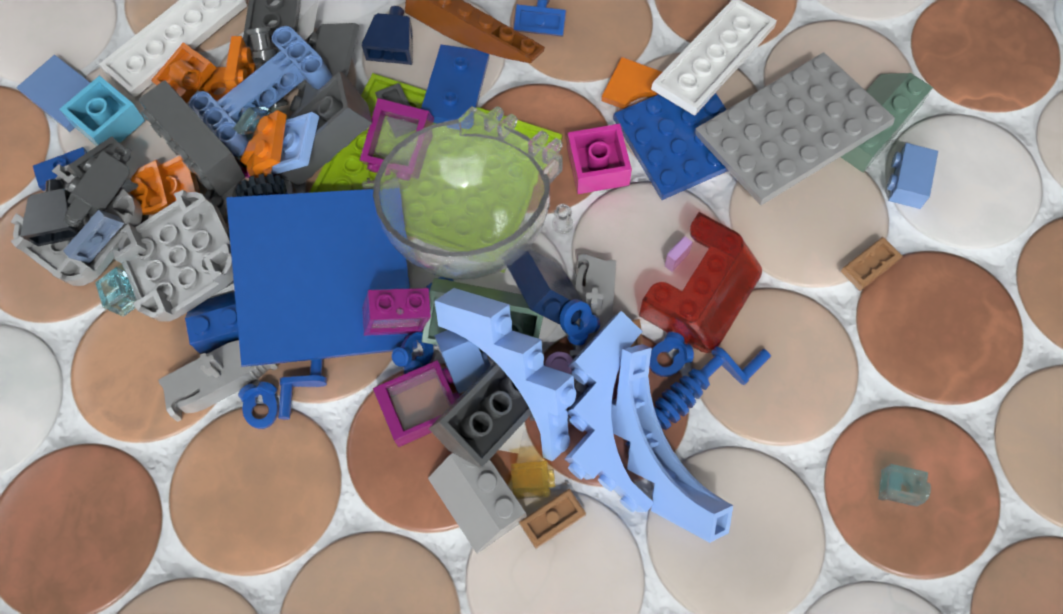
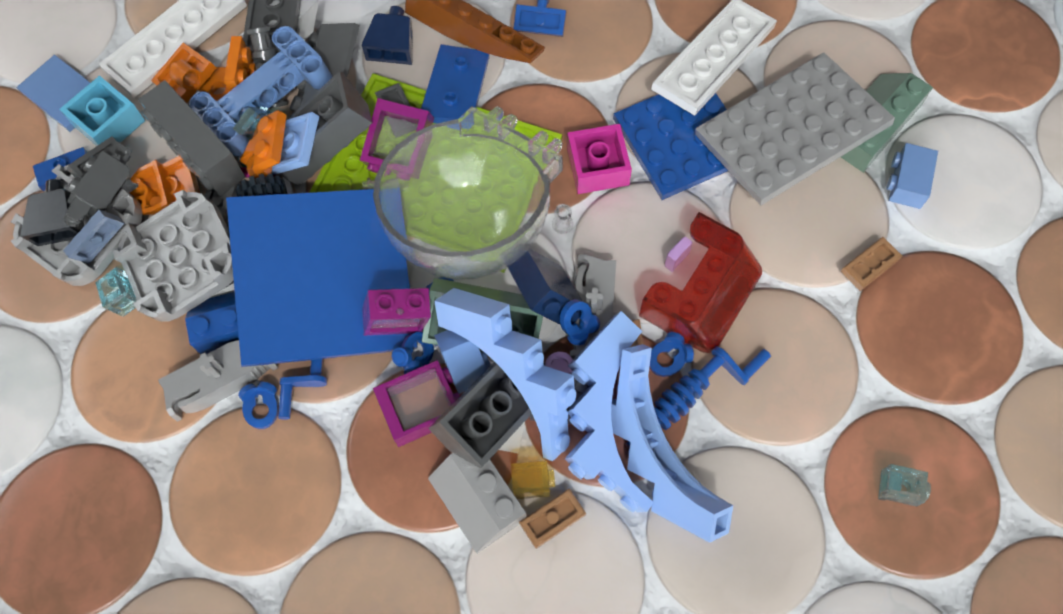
orange tile [601,57,662,109] -> none

